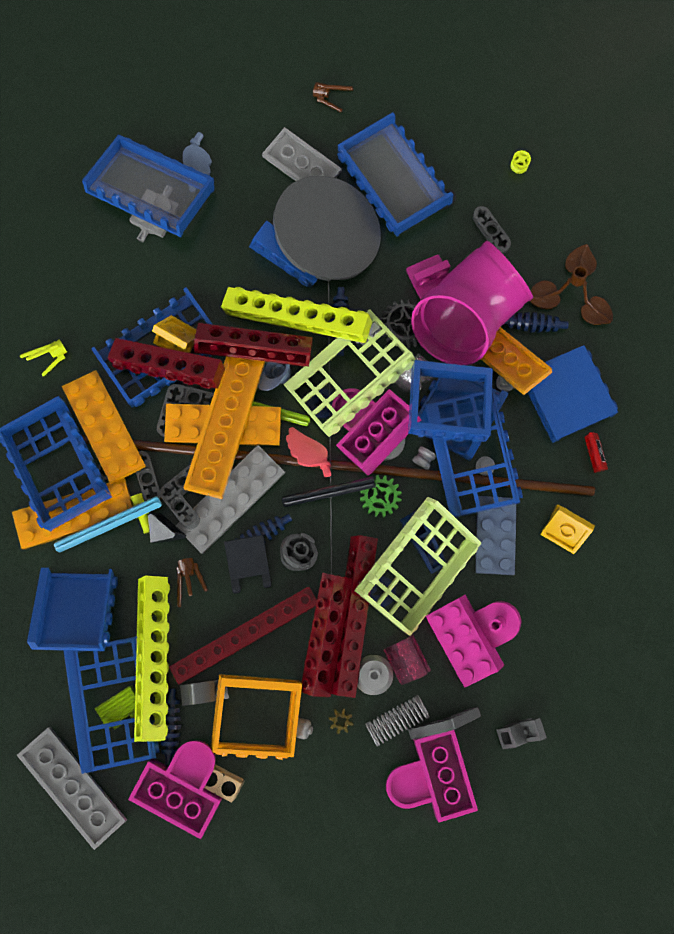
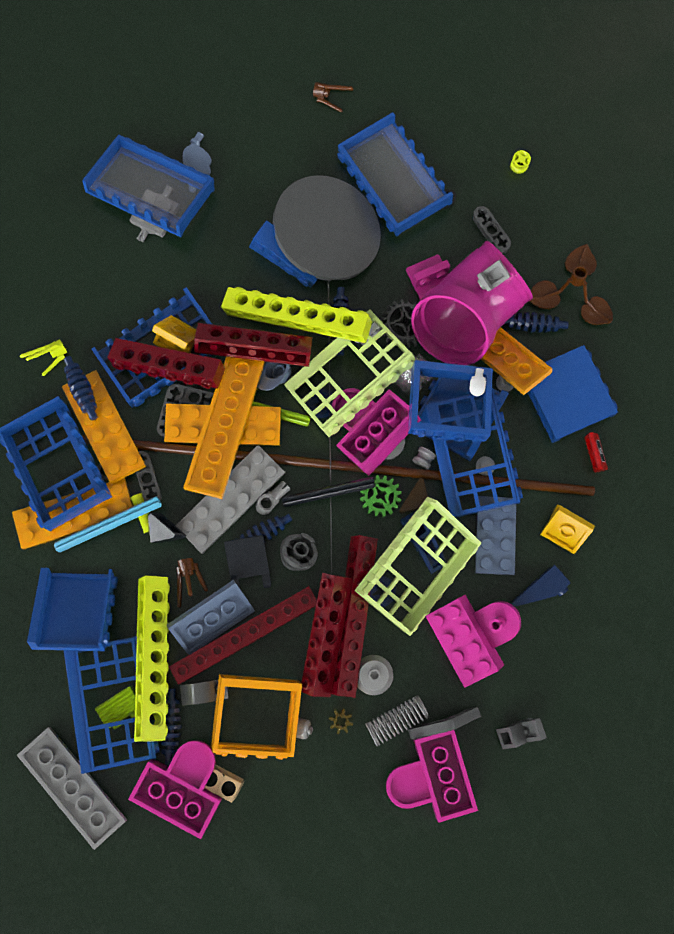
dark grey beam [160,464,200,529] -> none
light grey plate [262,127,342,181] -> none
coral animal [286,427,331,477] -> none
clear pink bracket [384,635,431,685] -> none
none -> dark blue piece [64,356,98,421]
none -> sand blue plate [167,580,255,655]
none -> light grey pin [256,481,290,515]
none -> dark brown slope [399,477,428,514]
none -> white cylinder [469,368,486,396]
none -> light grey bracket [477,260,511,292]
none -> dark blue slope [510,565,571,607]

